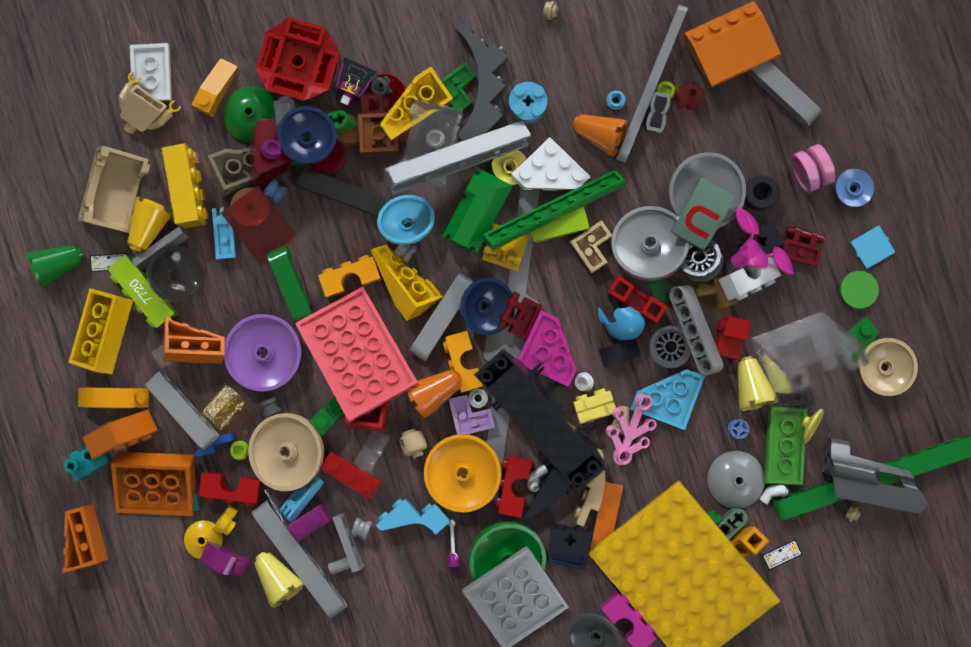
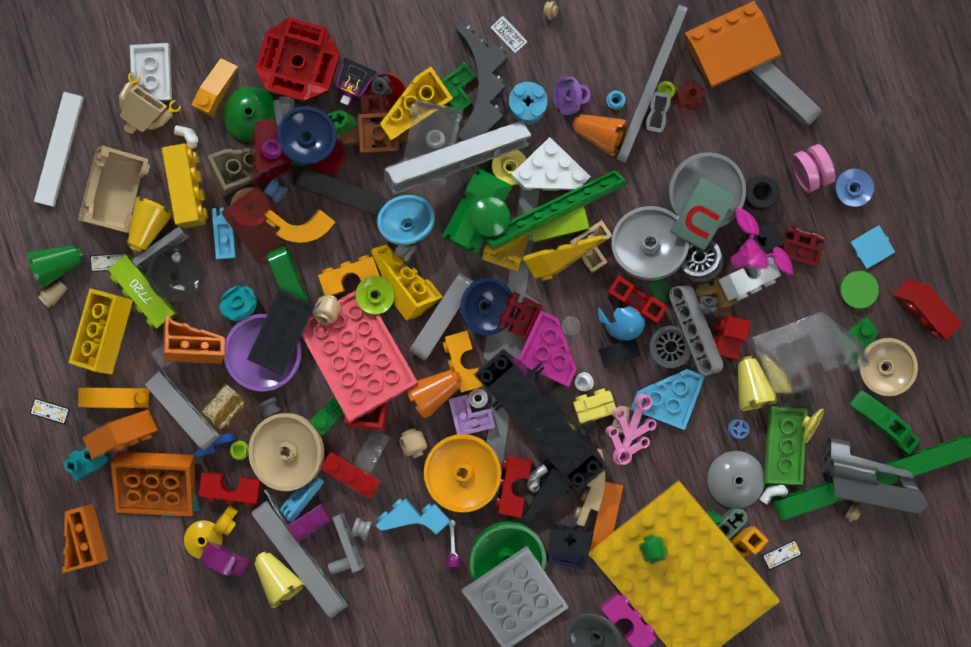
none -> sticker [29,398,70,425]
none -> white tile [34,92,84,207]
none -> tan cone [38,281,68,308]
none -> white arm [174,125,198,148]
none -> teal tile [219,286,257,321]
none -> black tile [247,289,315,376]
none -> light orange arch [264,210,335,243]
none -> tan head [313,295,341,325]
none -> lime dish [356,276,394,314]
none -> green dish [471,197,510,237]
none -> white sticker [491,16,527,53]
none -> yellow wedge [523,235,607,281]
none -> medium lavender tile [553,76,590,115]
none -> clear tile [561,316,581,335]
none -> green head [639,534,668,565]
none -> dark grey plate [698,295,718,314]
none -> green slope [849,390,920,455]
none -> red wedge [892,279,962,340]

